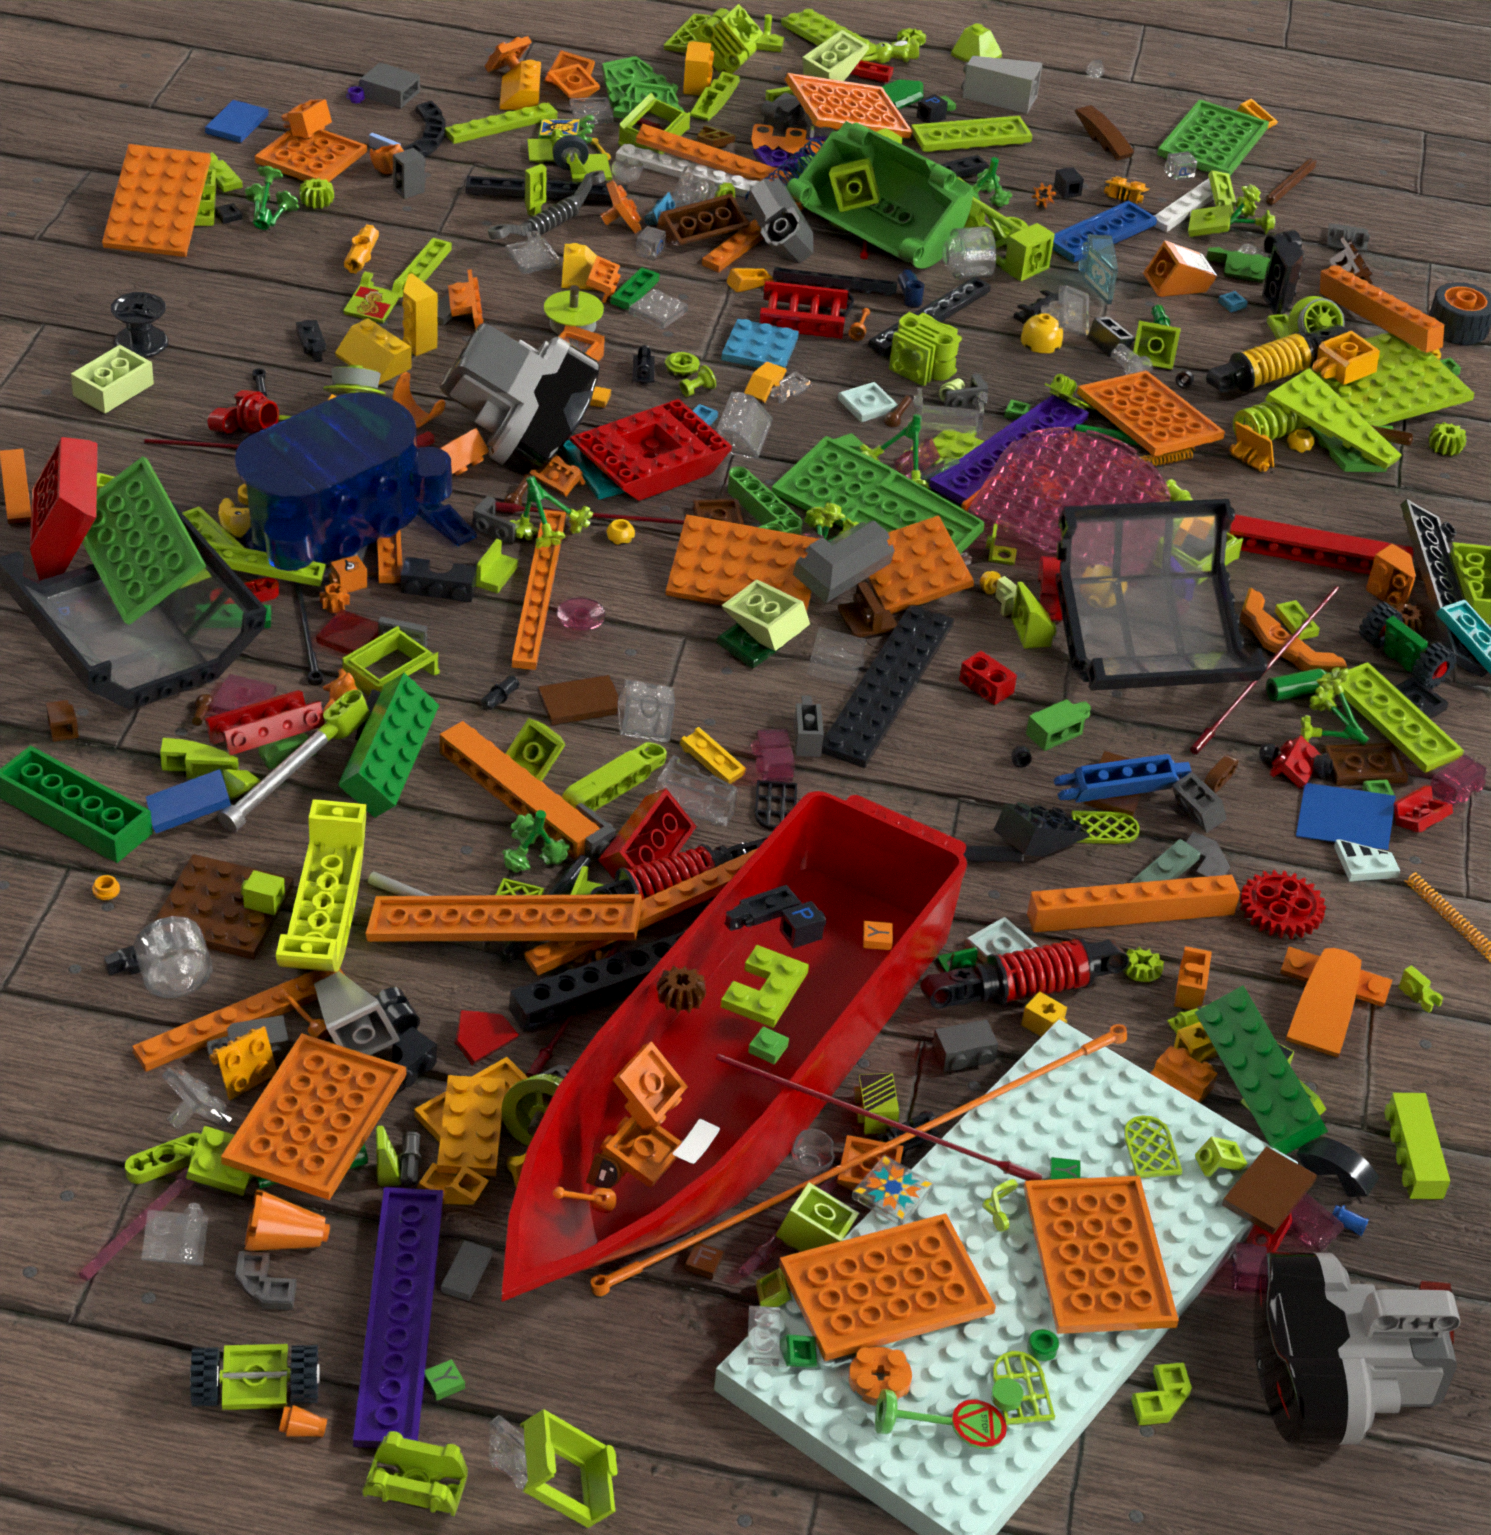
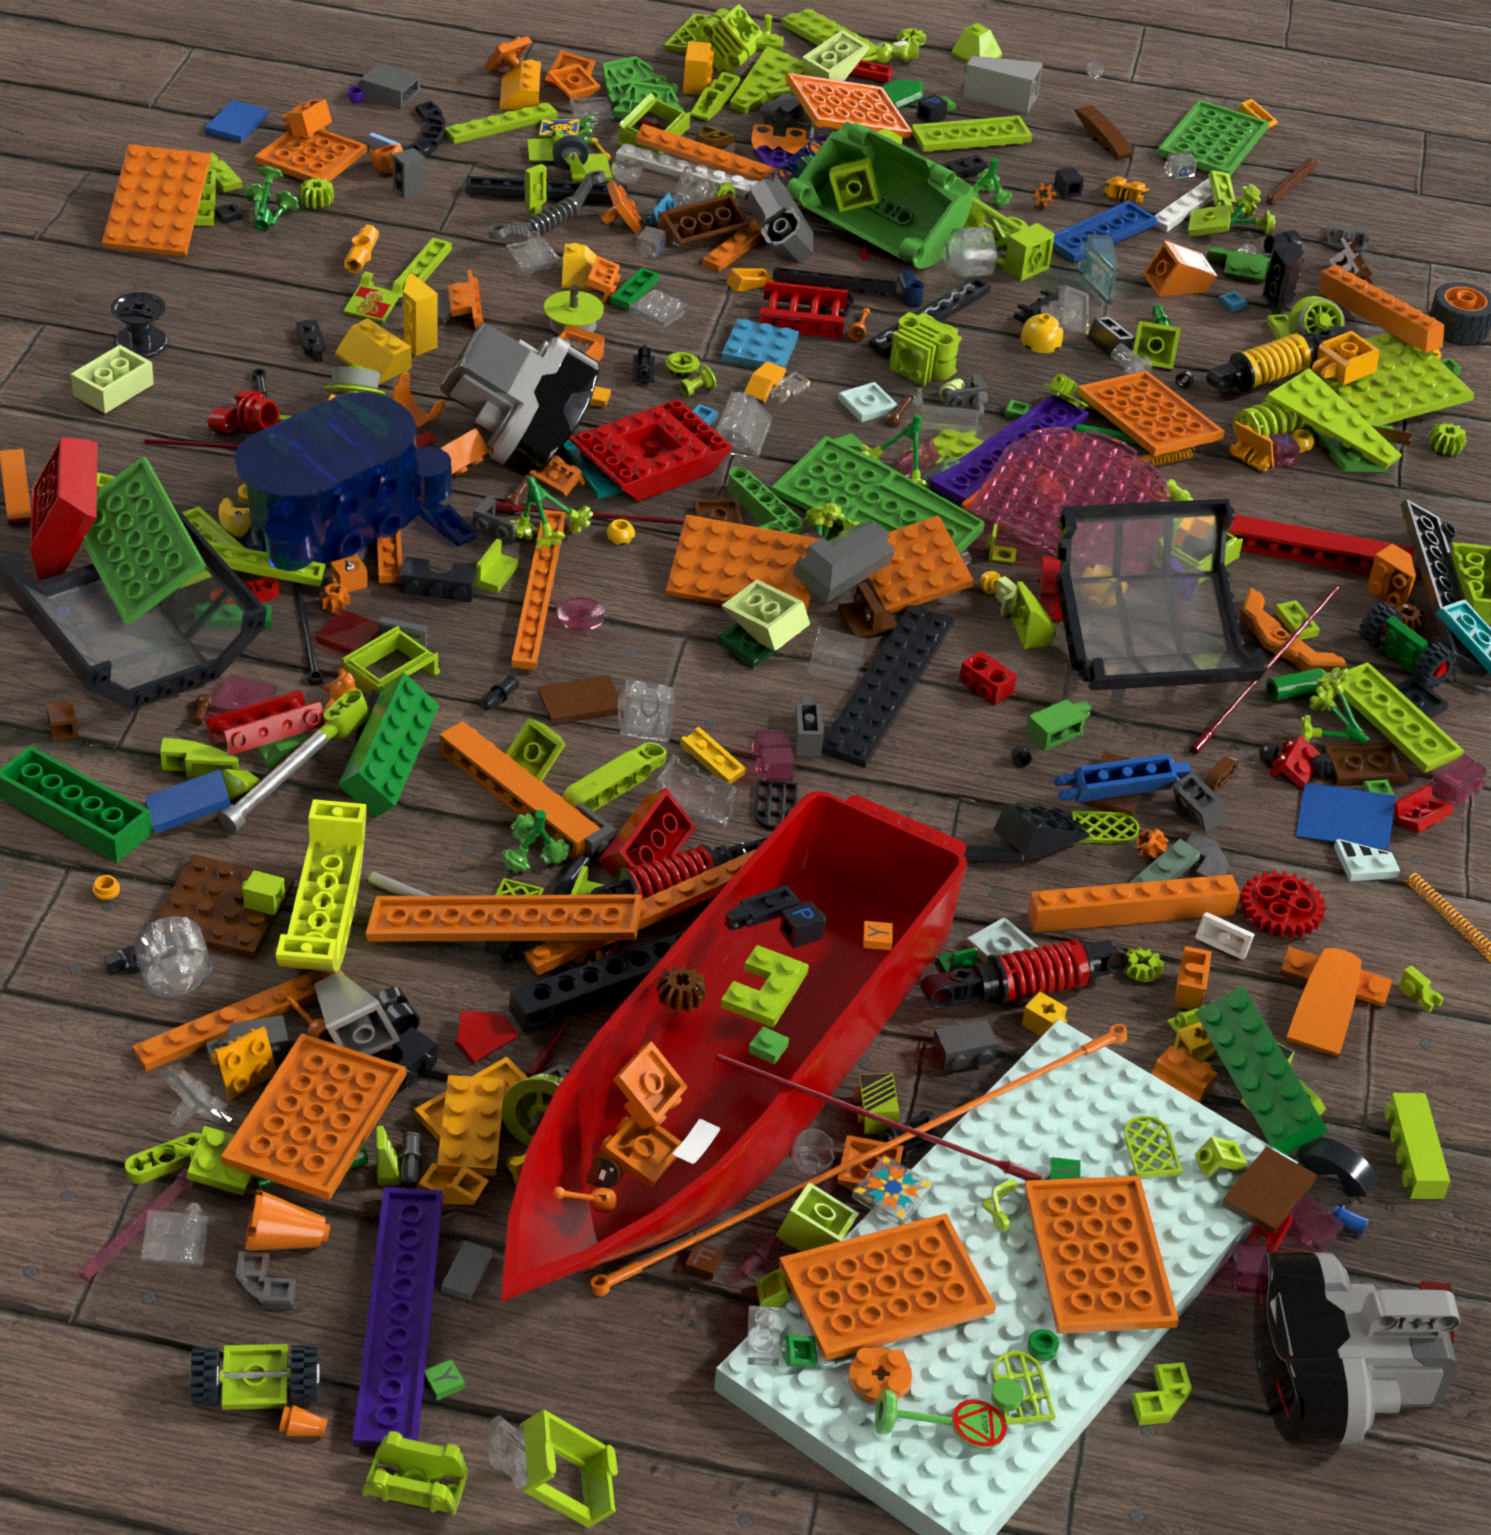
none -> lime wing [730,46,803,114]
none -> orange gear [1135,828,1168,861]
none -> white tile [1195,912,1255,960]
none -> clear pink brick [1269,432,1300,468]

